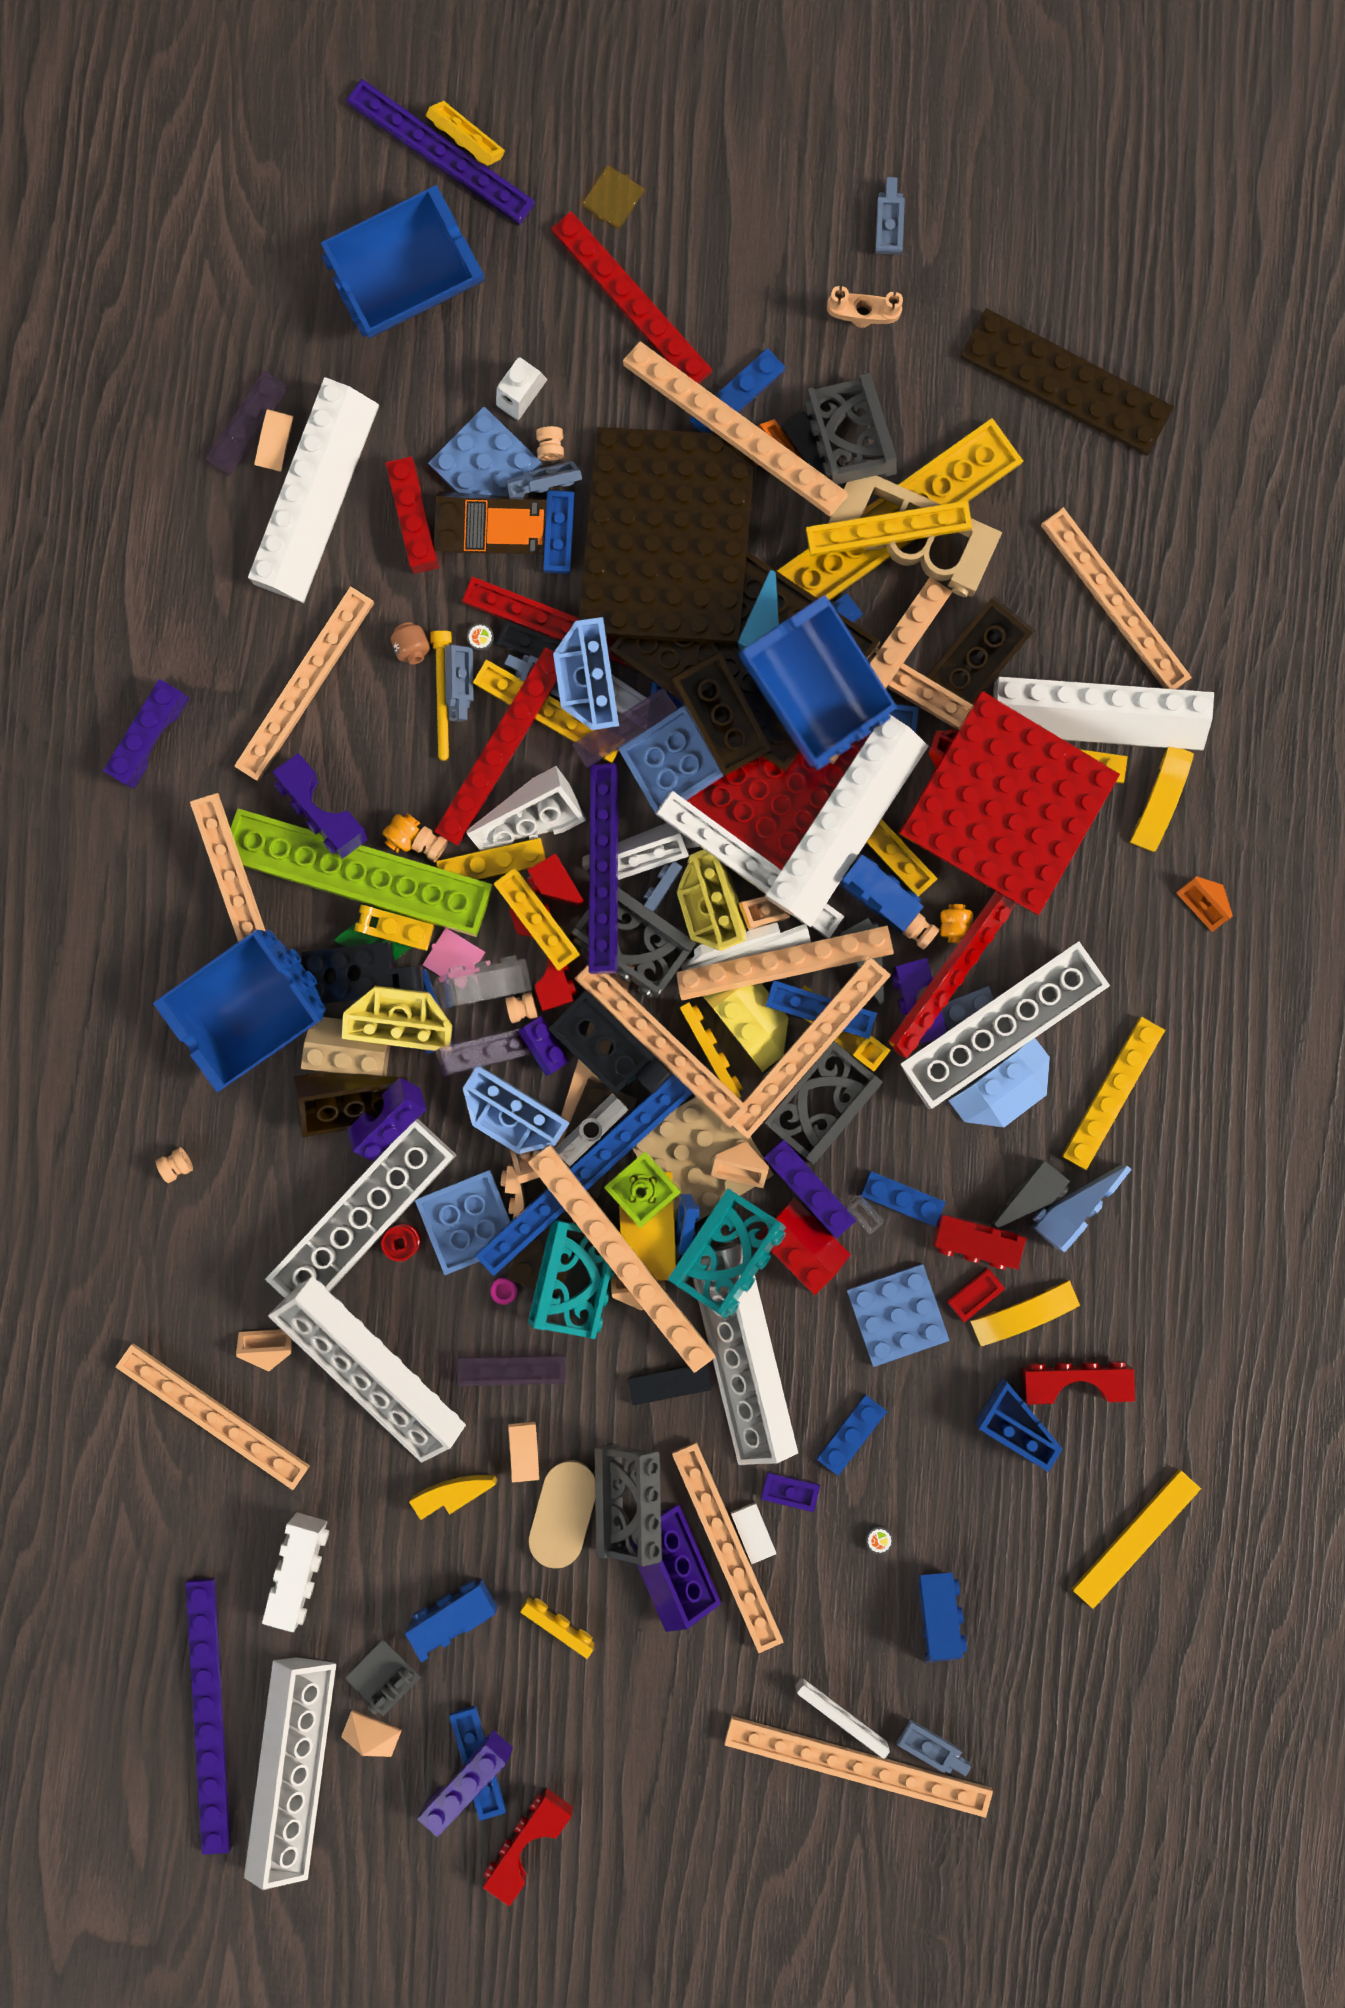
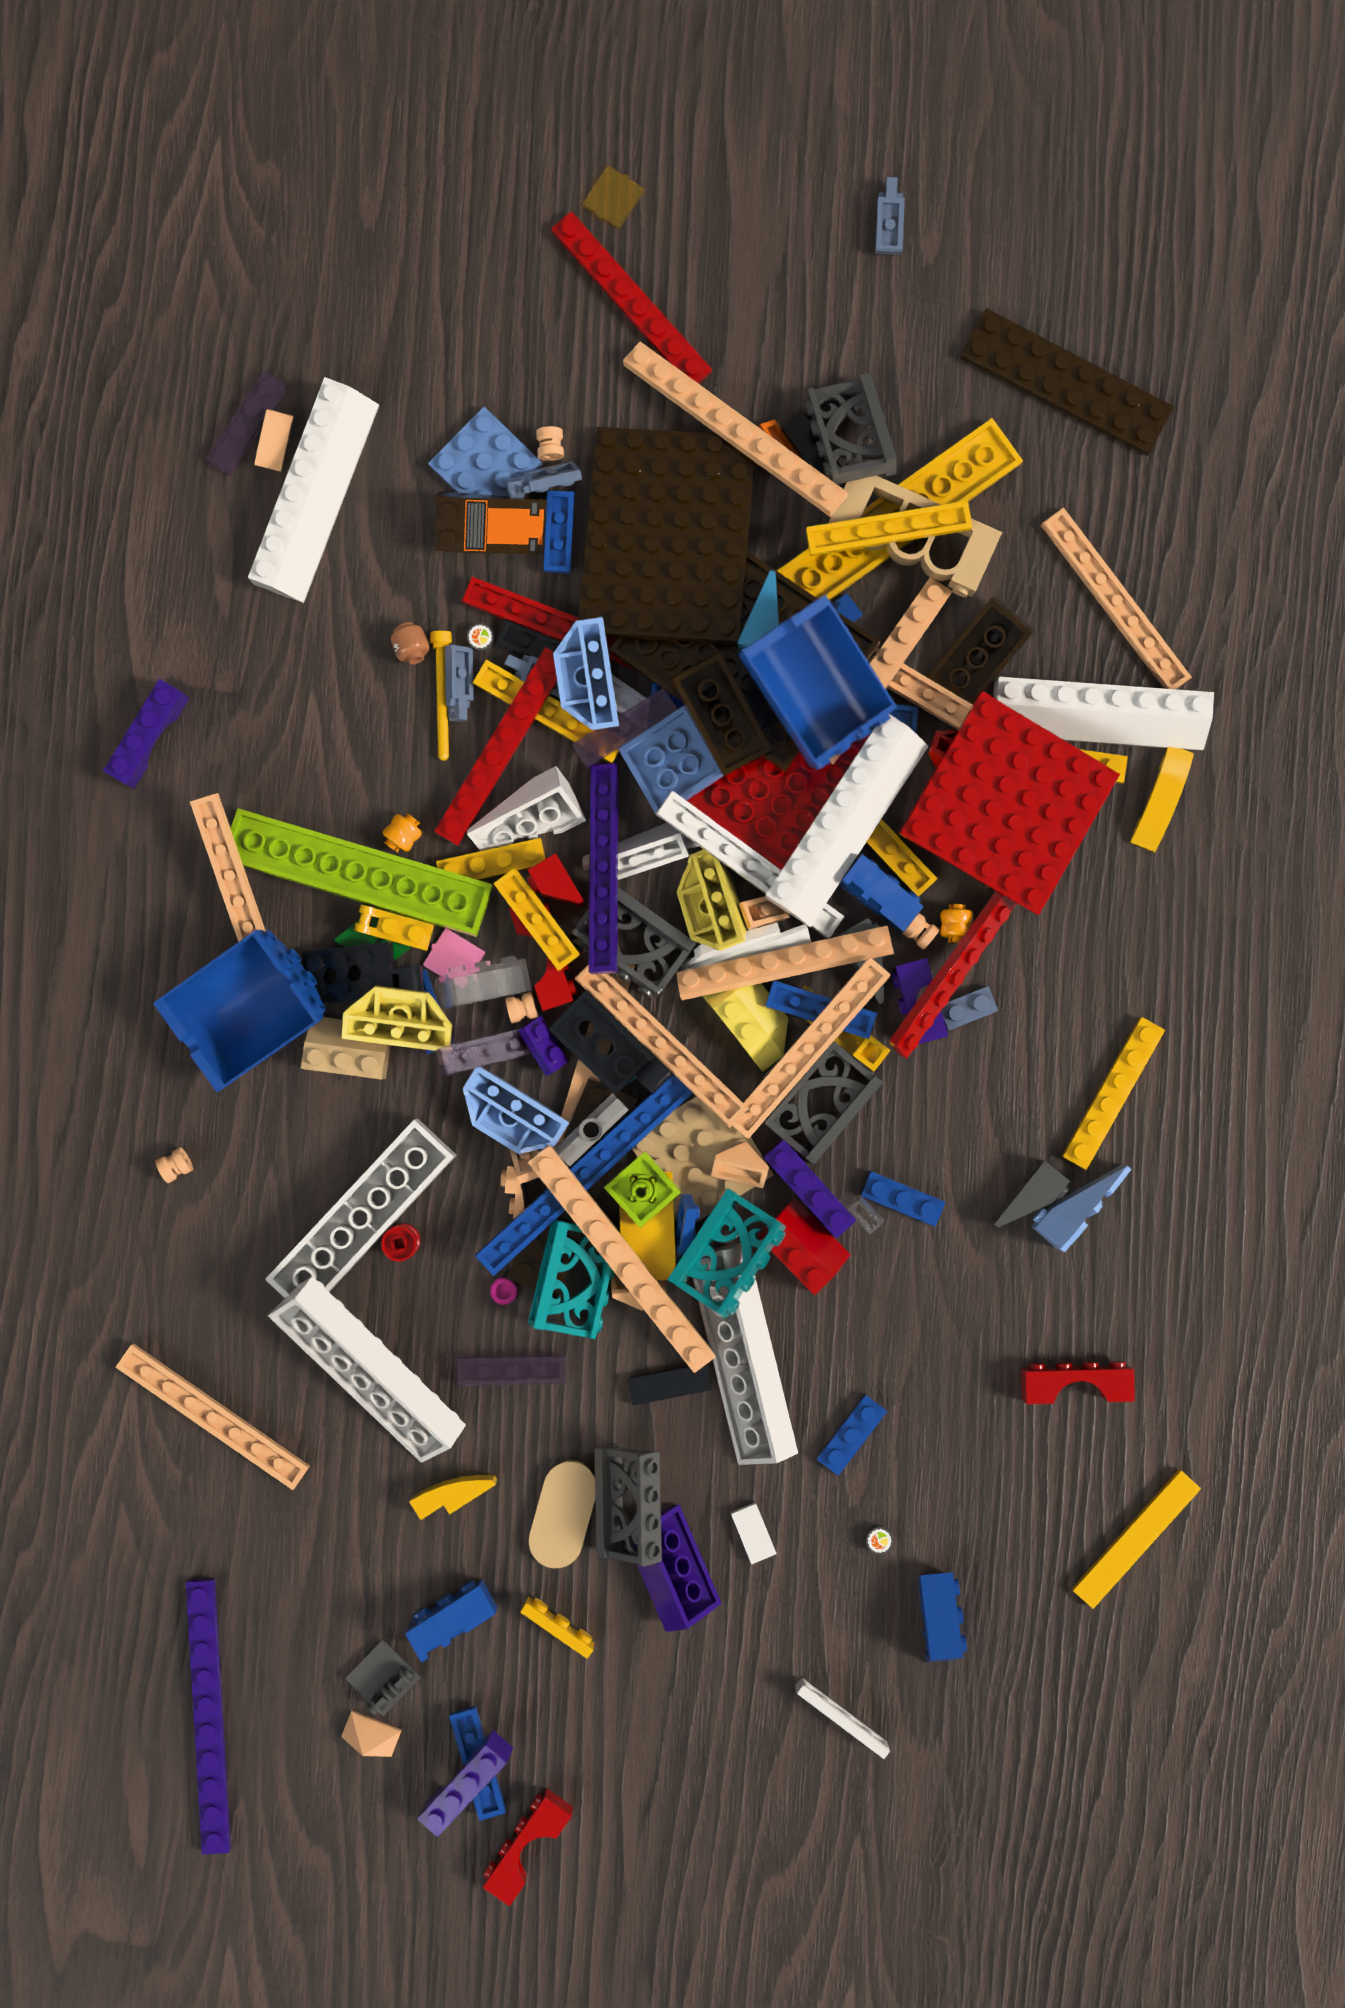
light nougat plate [235,586,374,782] -> none
light nougat slope [236,1329,293,1371] -> none
white slope [244,1657,336,1890] -> none
white wedge [262,1512,329,1632] -> none
dark purple arch [273,753,368,859] -> none
dark brown slope [294,1072,408,1138] -> none
blue cylinder [321,185,485,339] -> none
dark purple tile [347,79,535,226] -> none
dark purple arch [347,1078,426,1161] -> none
red arch [386,456,440,574] -> none
light nougat wheel [411,826,448,863] -> none
medium blue plate [415,1170,511,1275] -> none
yellow plate [426,101,505,166] -> none
white torso [496,357,547,421] -> none
light nougat slope [508,1422,539,1482] -> none
sand blue plate [643,861,683,912] -> none
light nougat plate [672,1441,784,1653] -> none
yellow plate [680,1003,743,1098] -> none
blue plate [689,348,786,433] -> none
light nougat plate [724,1716,993,1818] -> none
dark purple plate [761,1471,820,1512] -> none
light nougat connector [827,286,903,328] -> none
medium blue plate [846,1263,950,1367] -> none
sand blue hinge [896,1719,971,1776] -> none
white slope [900,941,1110,1109] -> none
red wedge [932,1214,1026,1270] -> none
red tile [946,1267,1005,1322] -> none
light blue wedge [948,1038,1050,1128] -> none
yellow slope [970,1280,1080,1346] -> none
blue wedge [974,1378,1063,1472] -> none
orange slope [1176,876,1233,932] -> none

